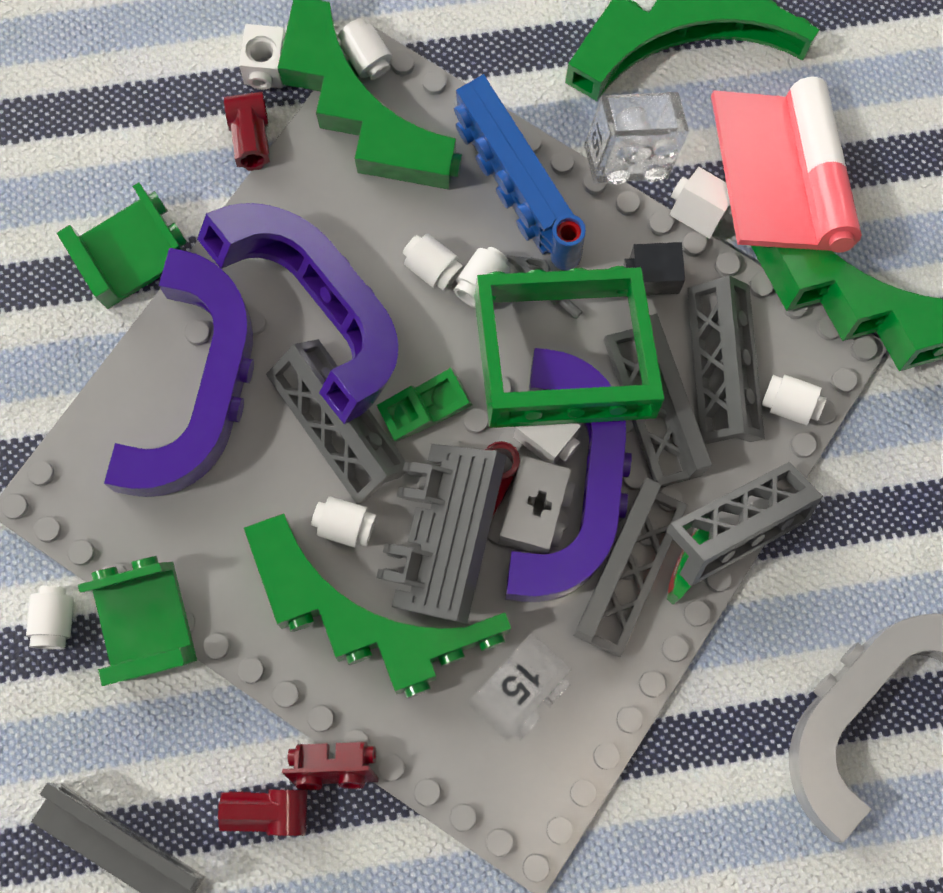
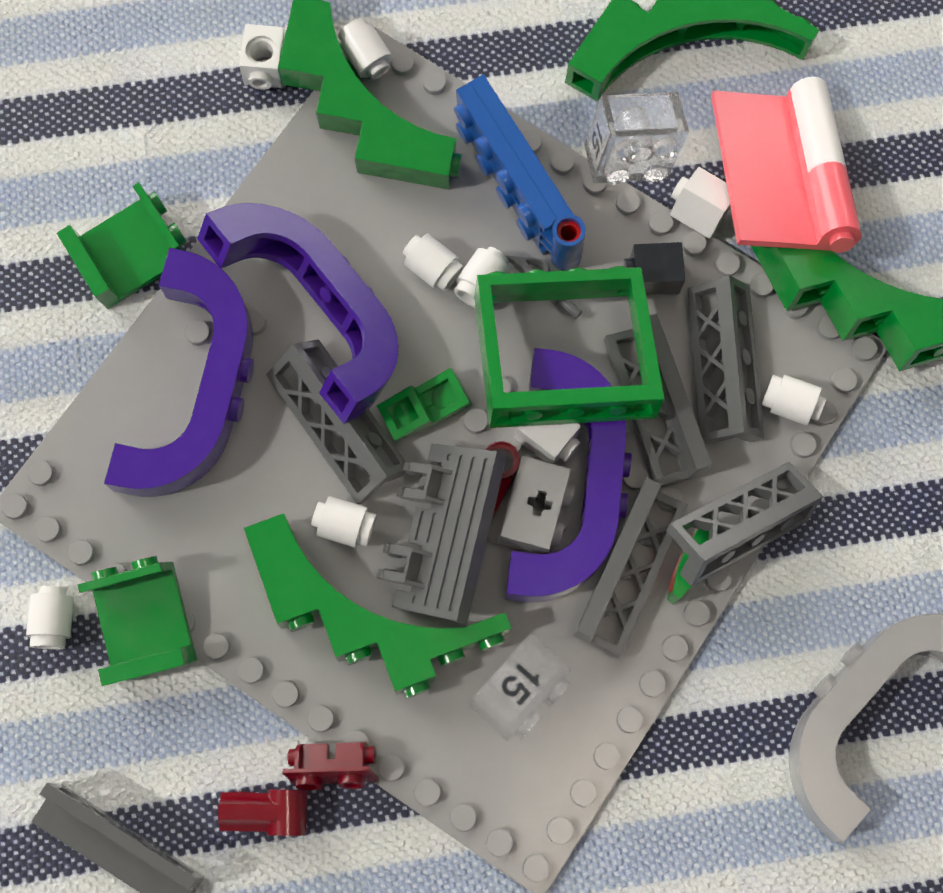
dark red piece [224,92,270,171] -> none

